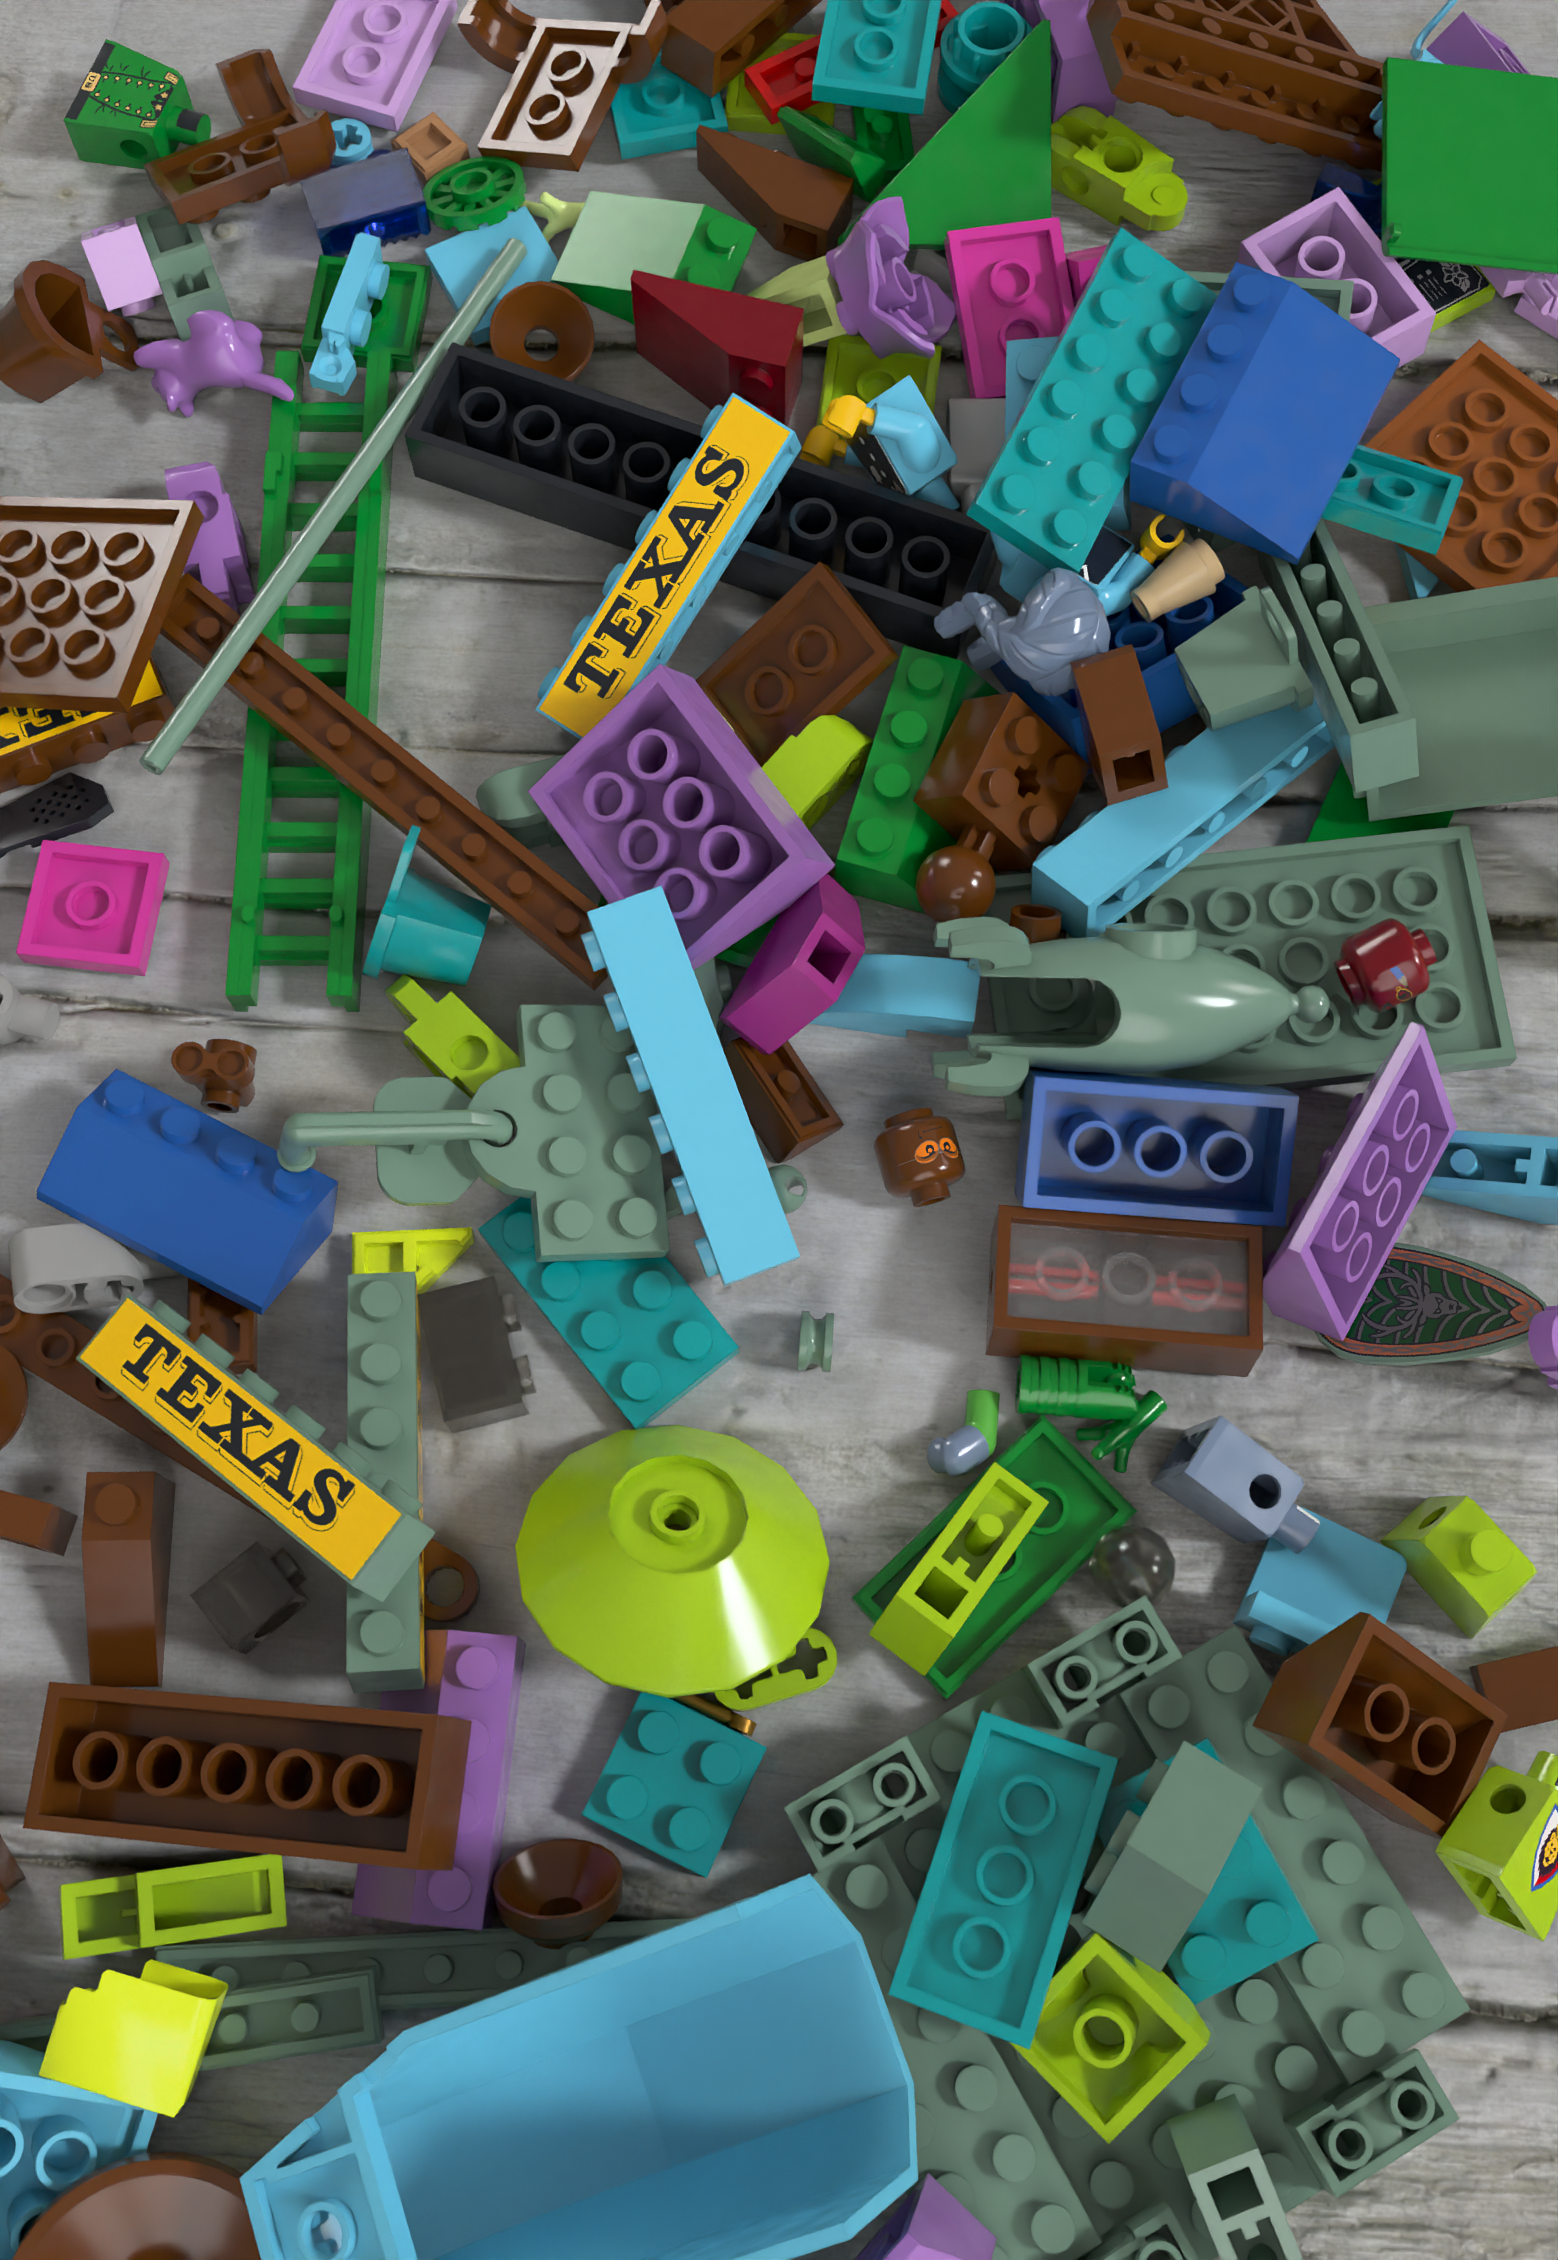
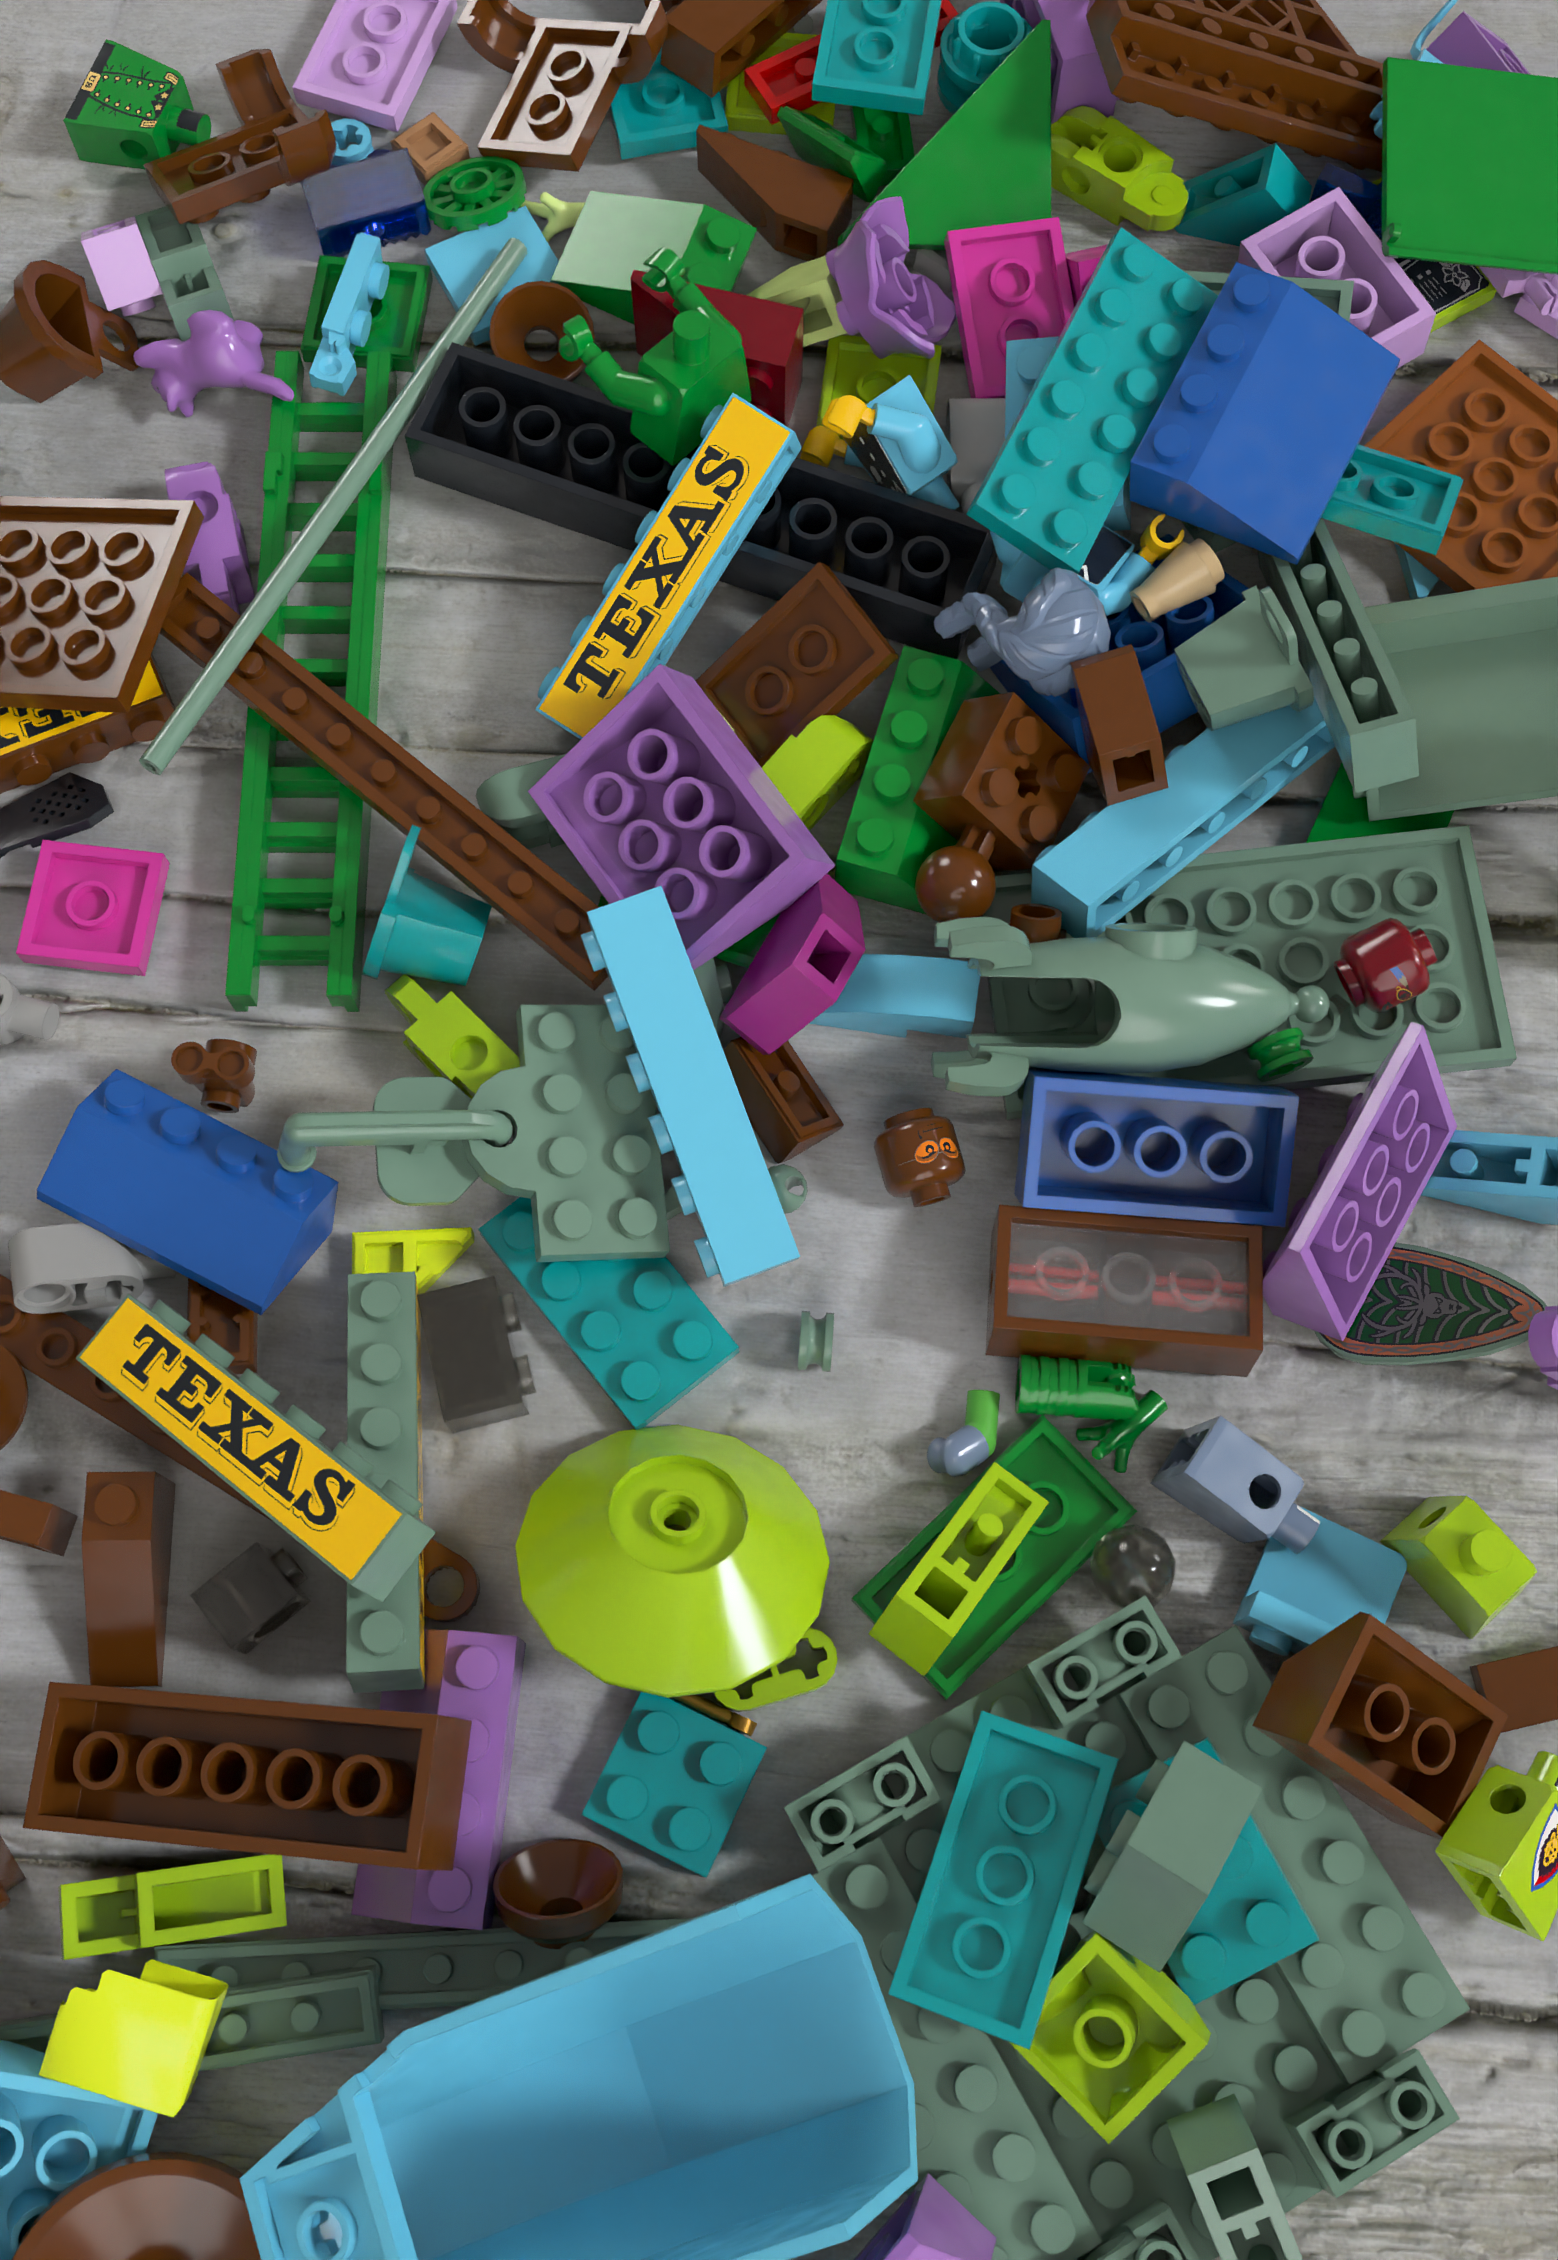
none -> green torso [559,248,751,466]
none -> teal slope [1174,143,1312,246]
none -> green bush [1246,1027,1314,1082]

